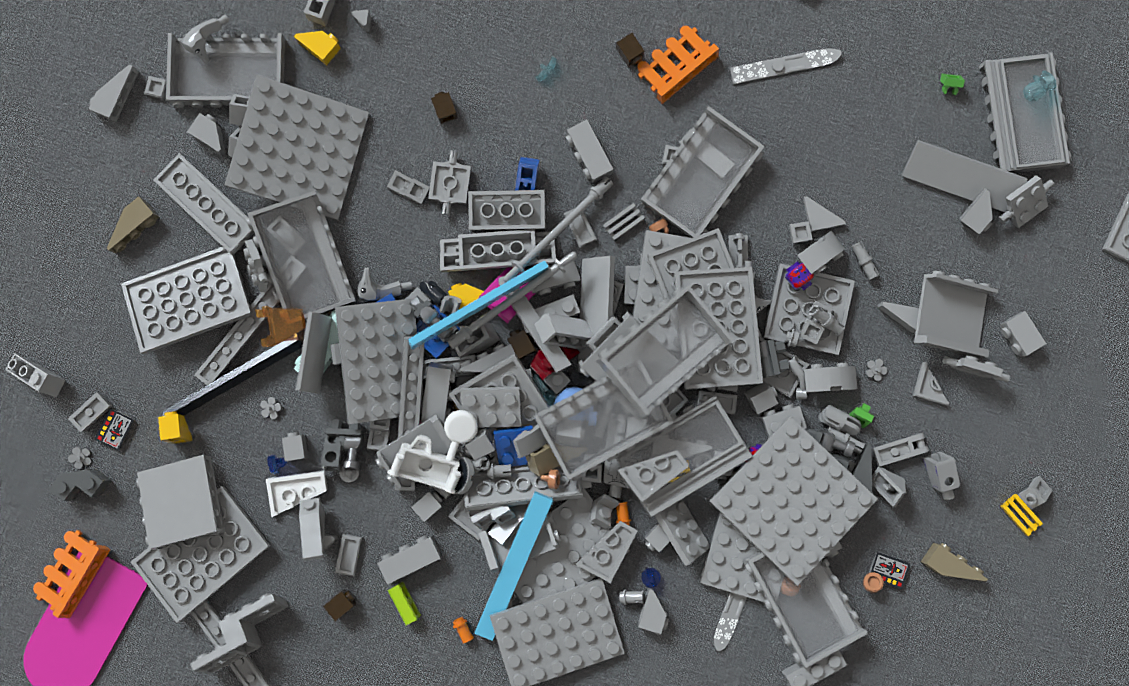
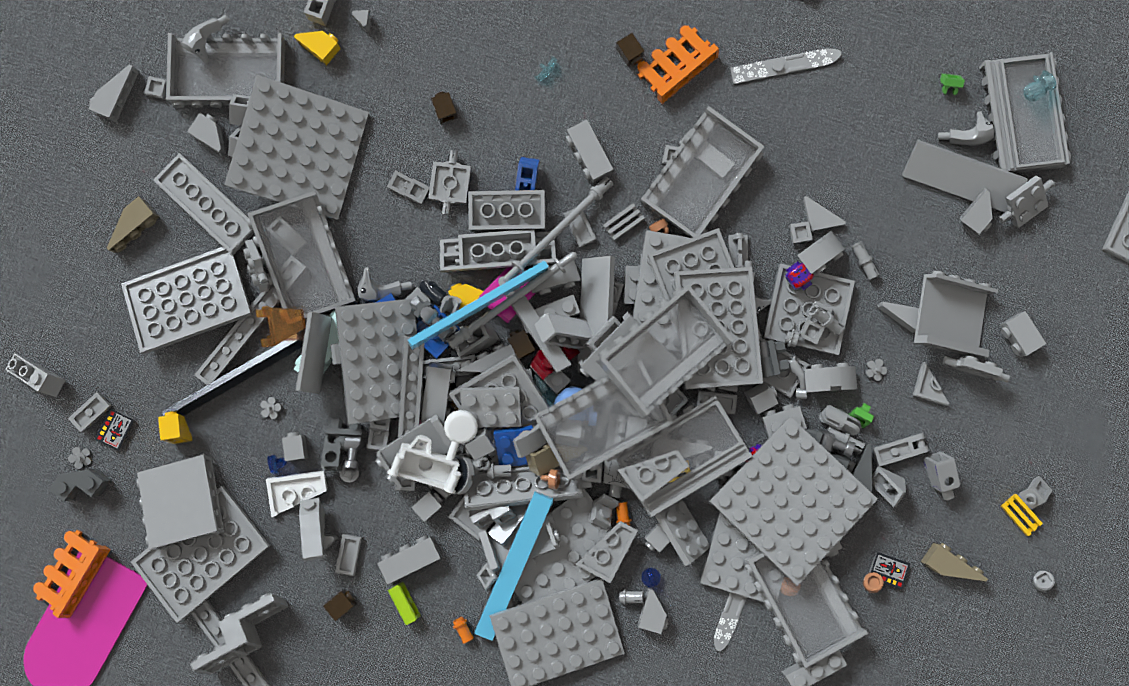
none -> light grey slope [477,563,498,590]
none -> light grey animal [938,111,994,145]
none -> light grey tile [1033,571,1055,592]

